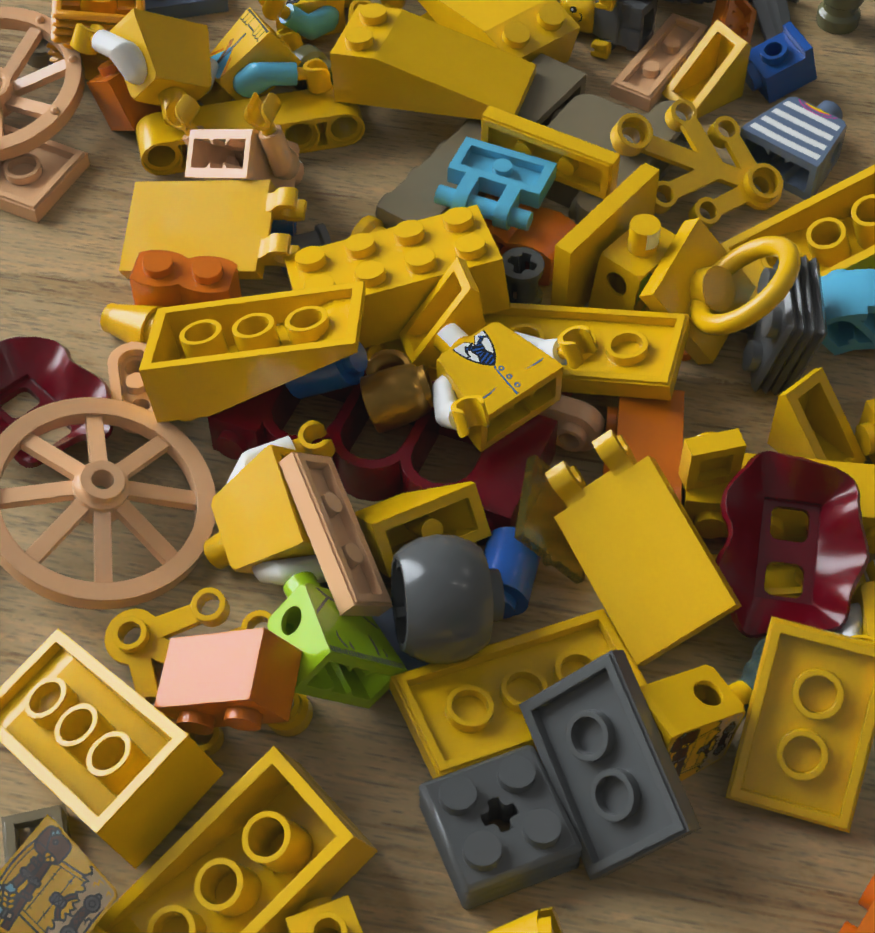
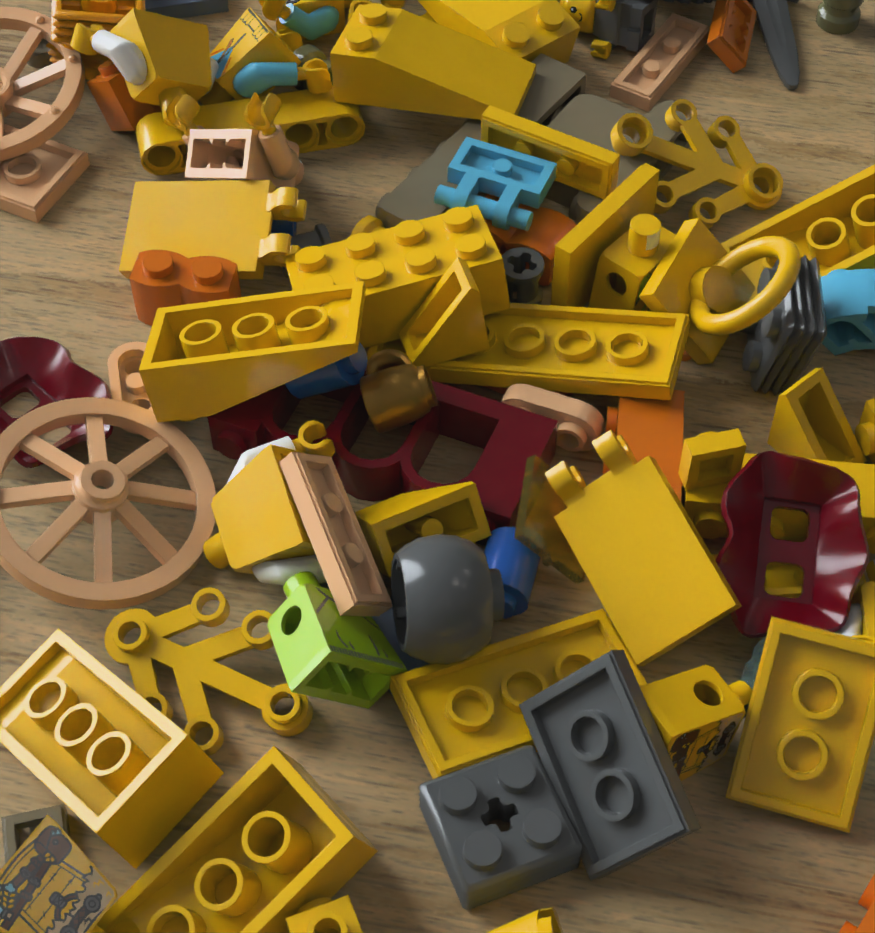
yellow cone [100,303,163,343] -> none
brick [154,627,303,735] -> none
yellow torso [431,322,598,452] -> none
yellow slope [661,19,751,119] -> none
sand blue torso [740,97,847,200] -> none
blue brick [745,21,817,104] -> none

